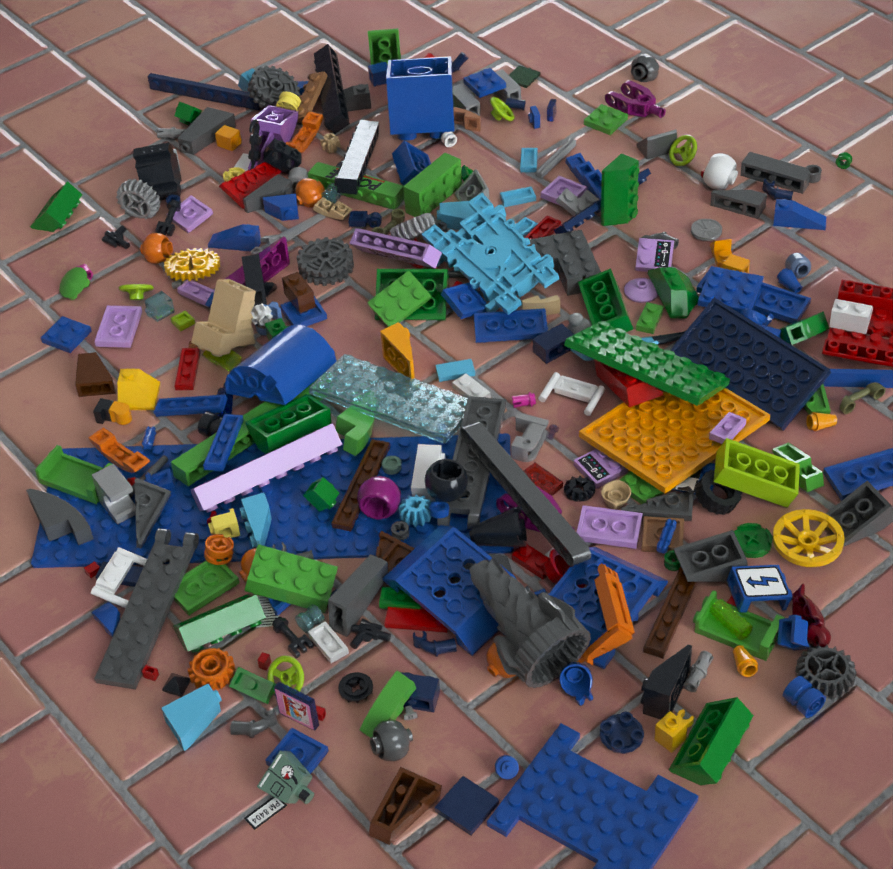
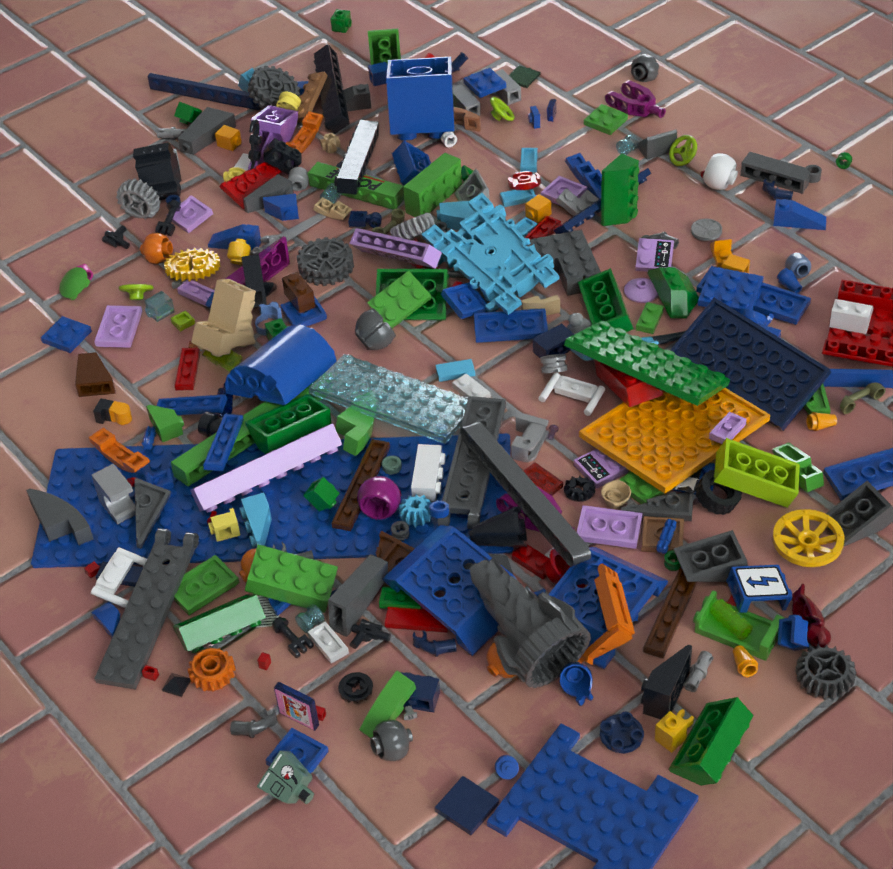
green slope [30,181,83,232] -> none
bright green panel [35,445,111,504] -> none
yellow slope [117,369,160,410] -> none
dark grey bar [129,455,169,498] -> none
medium azure slope [161,684,222,751] -> none
orange wheel [204,534,234,565] -> none
green plate [229,667,277,704] -> none
sticker [244,797,288,830] -> none
white gear [251,304,273,327] -> none
lime piece [267,655,304,697] -> none
orange plant [295,178,325,208] -> none
reddish brown wedge [369,766,442,845] -> none
light orange slope [380,322,415,388] -> none
black wheel [424,459,468,502] -> none
dark blue pin [506,97,526,110] -> none
dark pink pin [512,392,536,408] -> none
light grey axle [536,138,576,178] -> none
dark grey slope [711,190,767,219] -> none
green tile [733,523,773,558] -> none
green slope [779,311,830,345] -> none
blue wheel [783,676,826,718] -> none
none -> bright green slope [146,405,184,443]
none -> yellow head [227,238,251,265]
none -> green brick [330,9,352,33]
none -> dark grey piece [354,308,396,350]
none -> red tile [508,171,541,190]
none -> light orange brick [525,194,552,223]
none -> light grey wheel [540,354,568,373]
none -> clear light blue wheel [616,134,639,155]

